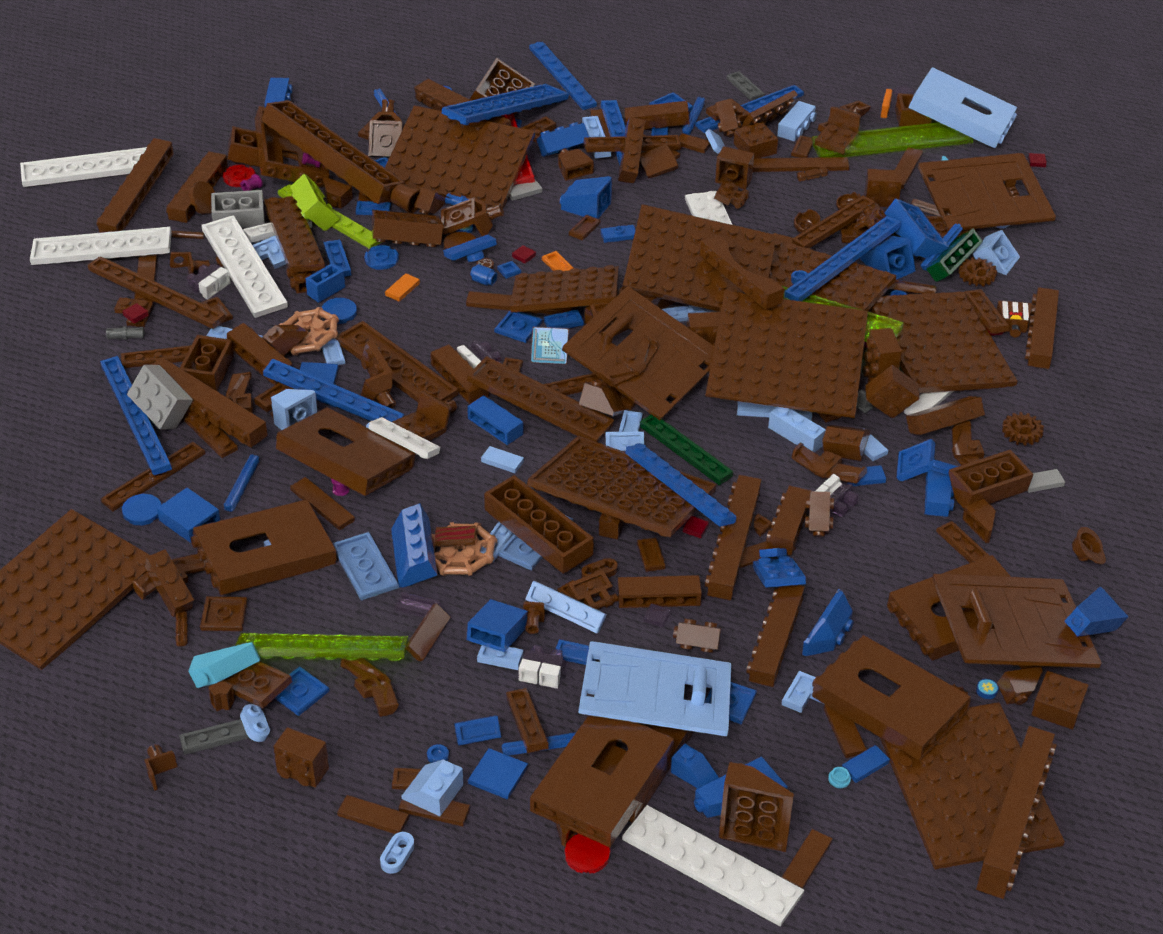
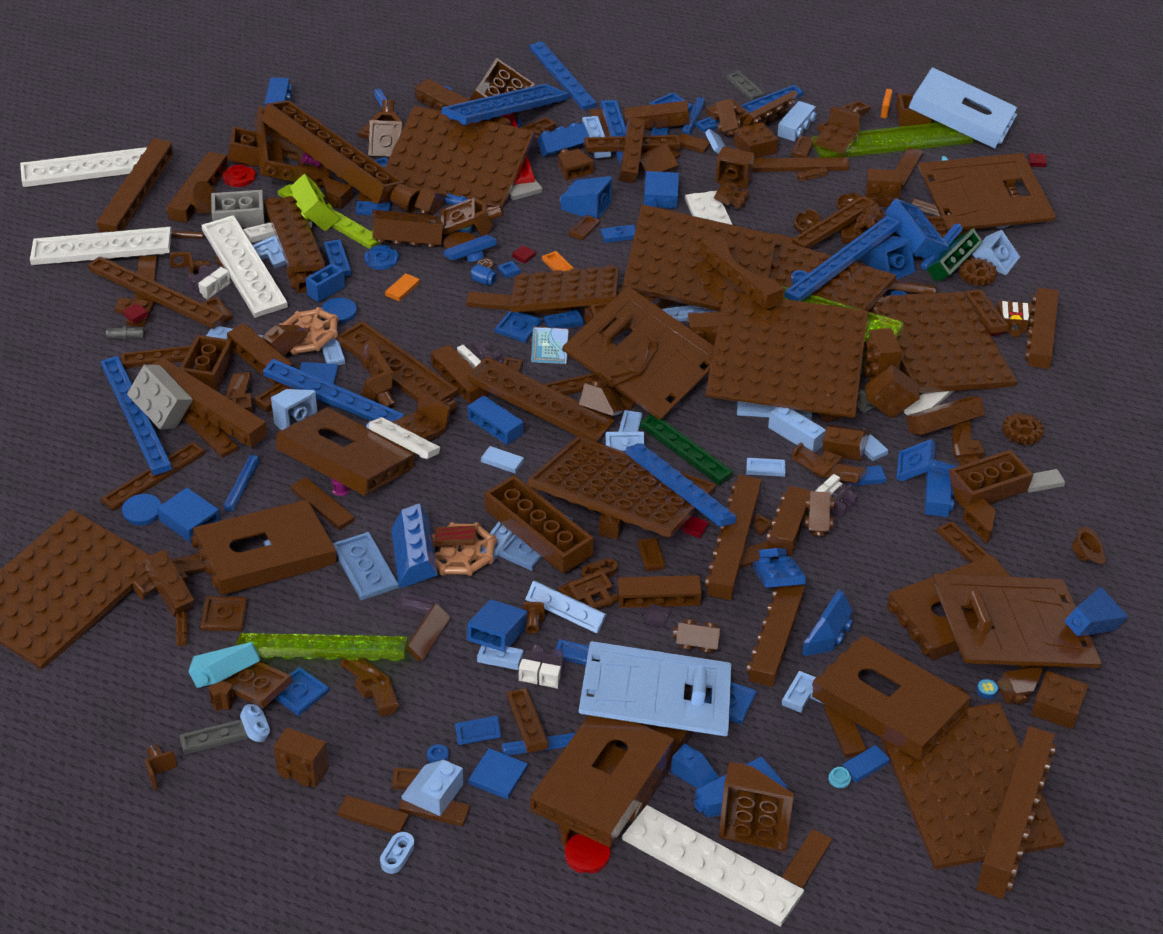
magenta bush [240,174,263,191] -> none
none -> blue brick [644,171,679,208]
none -> light blue tile [747,458,785,477]

